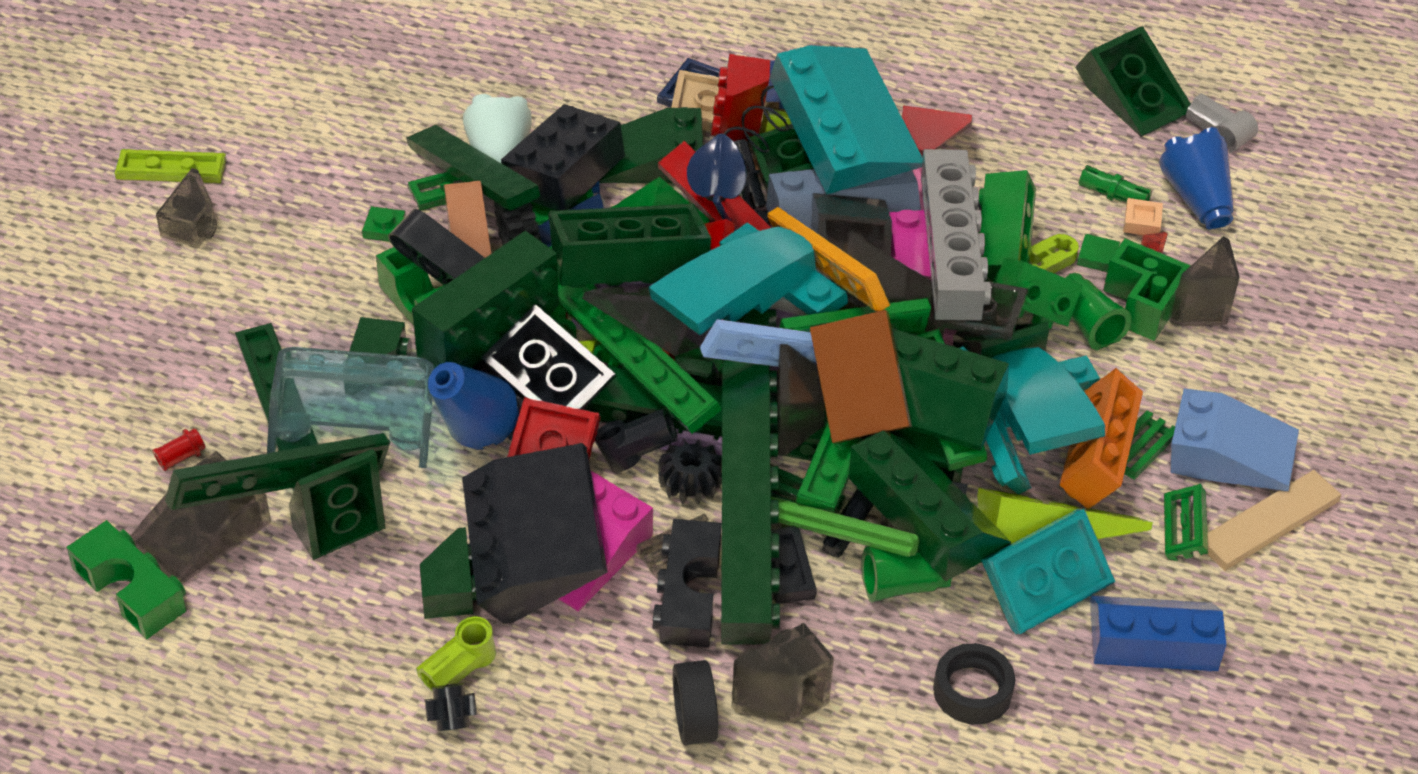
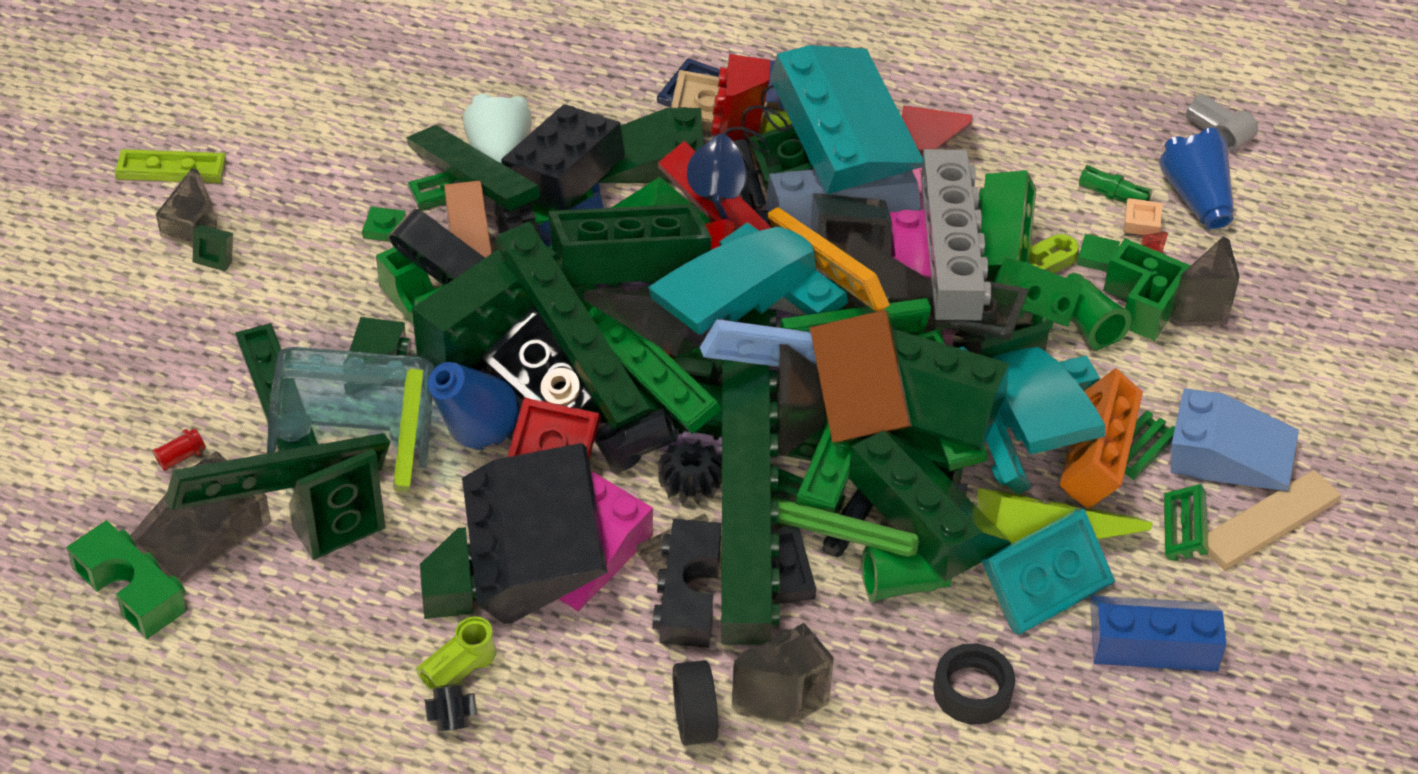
dark green slope [1075,25,1191,137] -> none
none -> dark green plate [192,224,233,271]
none -> lime tile [393,369,423,491]
none -> dark green plate [495,222,649,430]
none -> plate [541,368,580,406]

